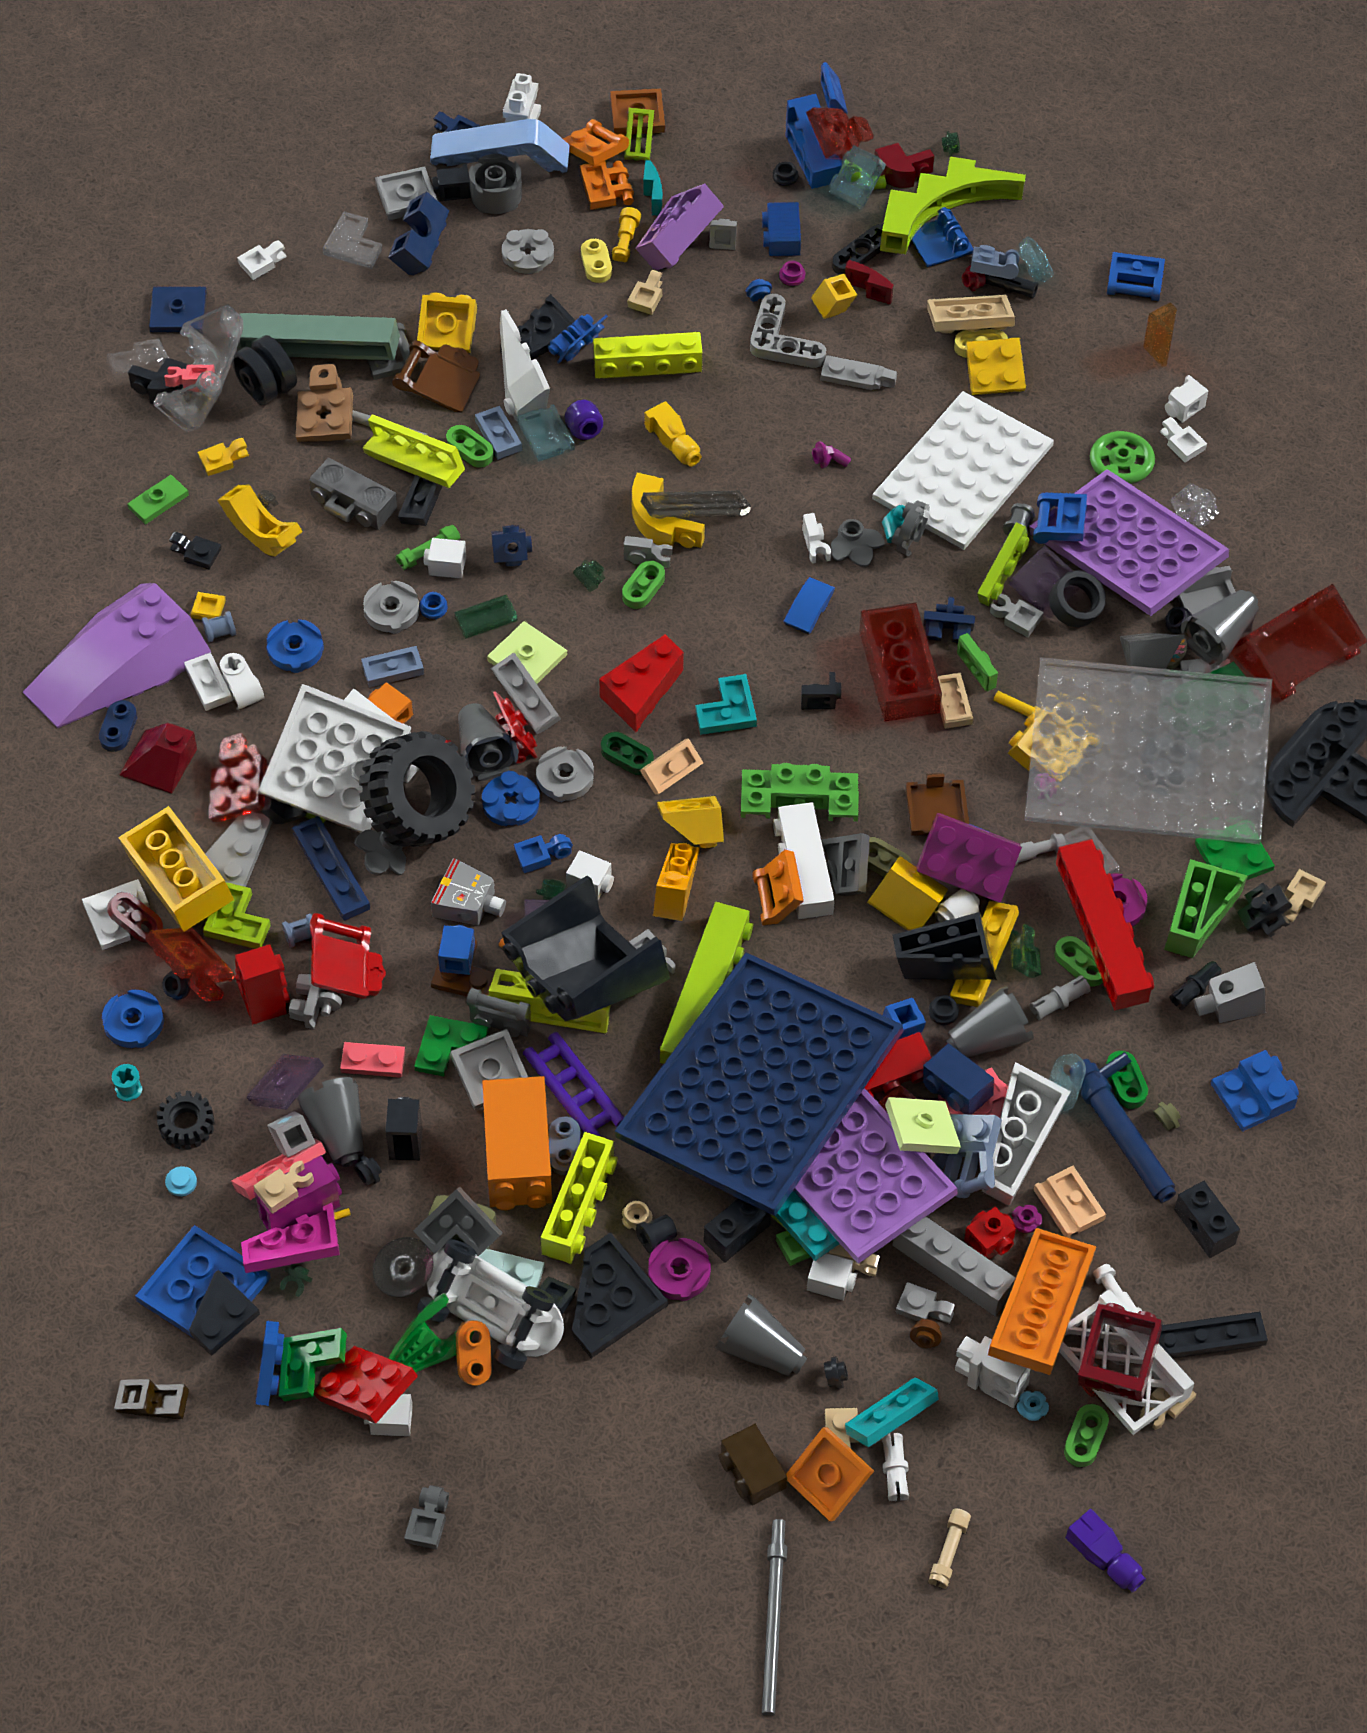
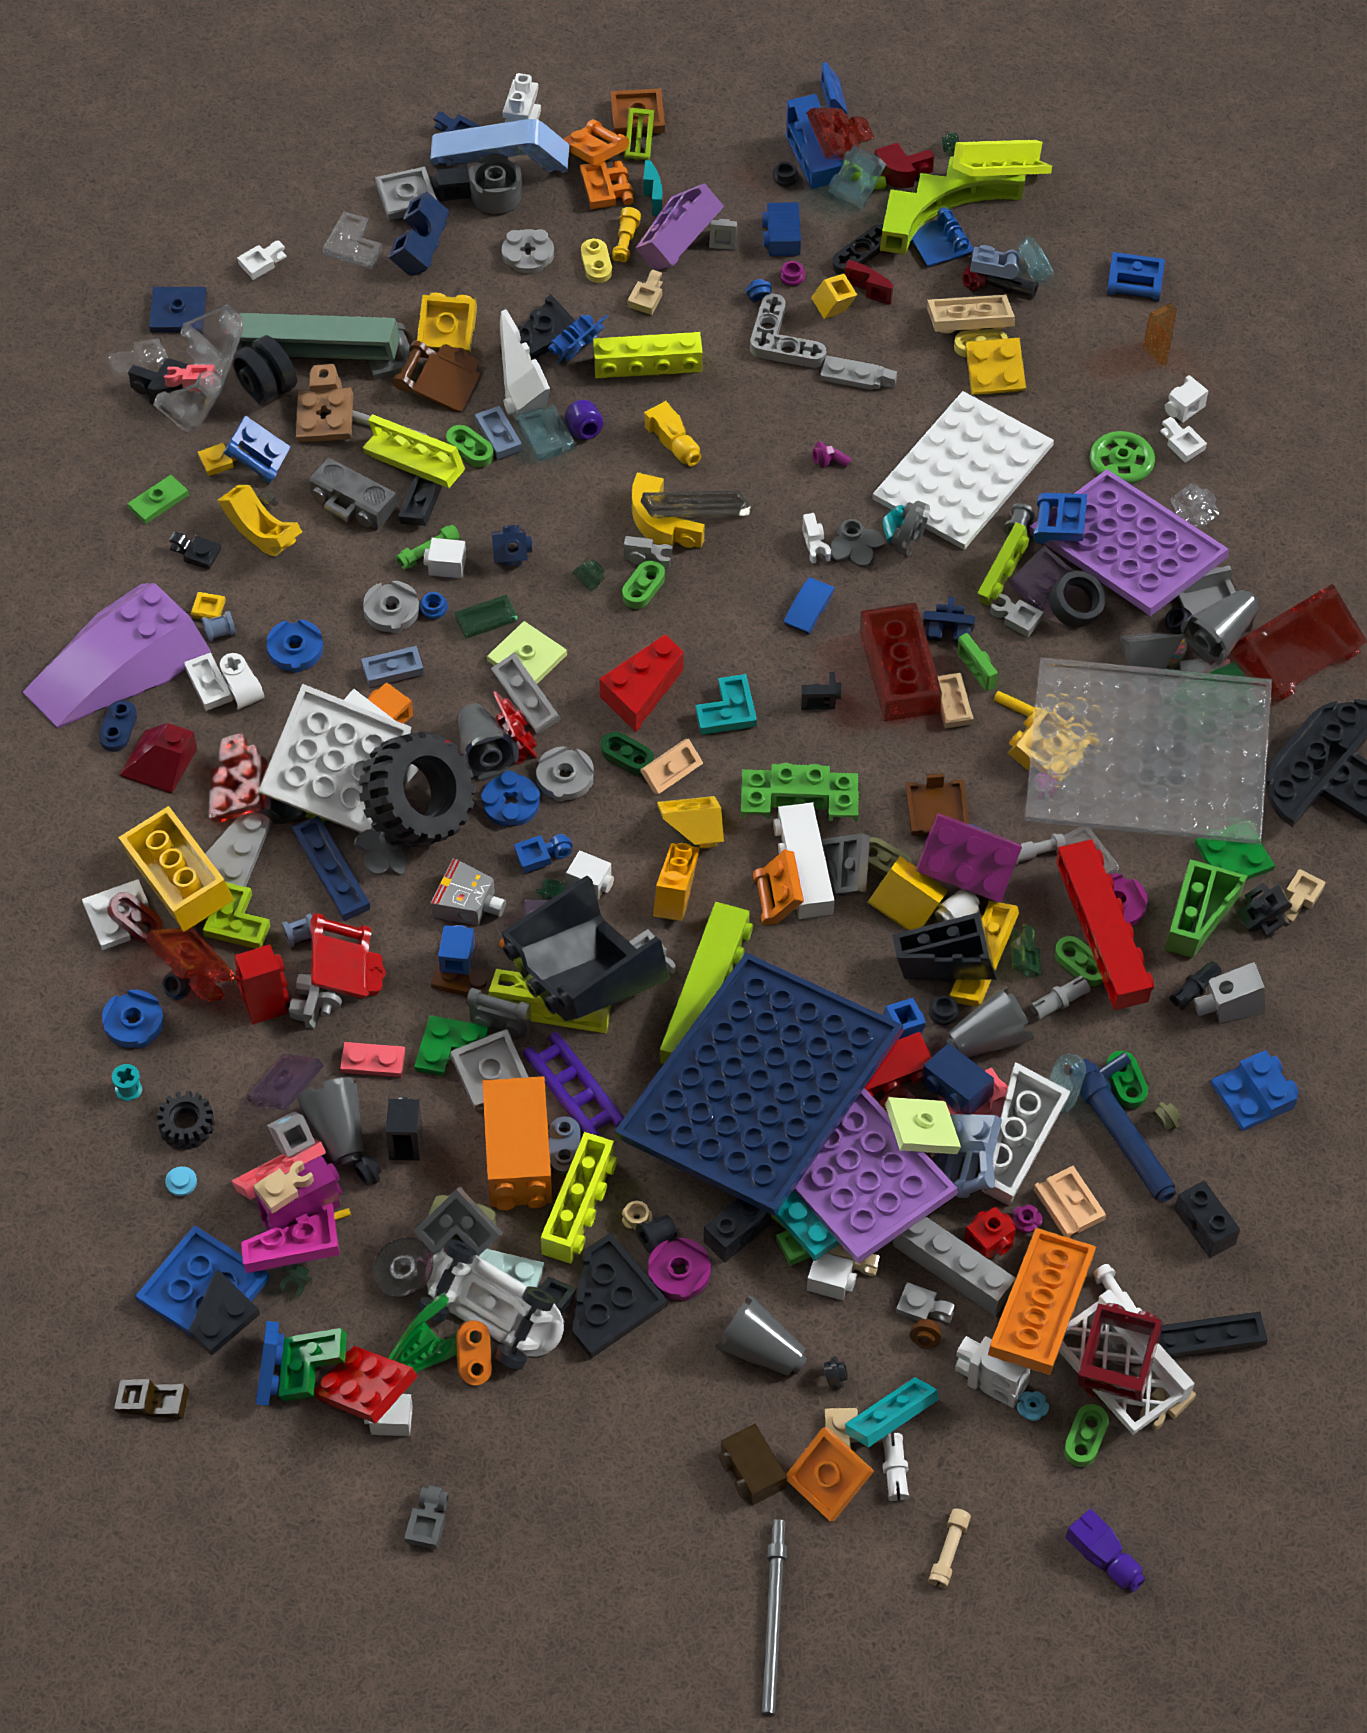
none -> plate [223,416,290,484]
none -> neon yellow fence [952,140,1052,176]

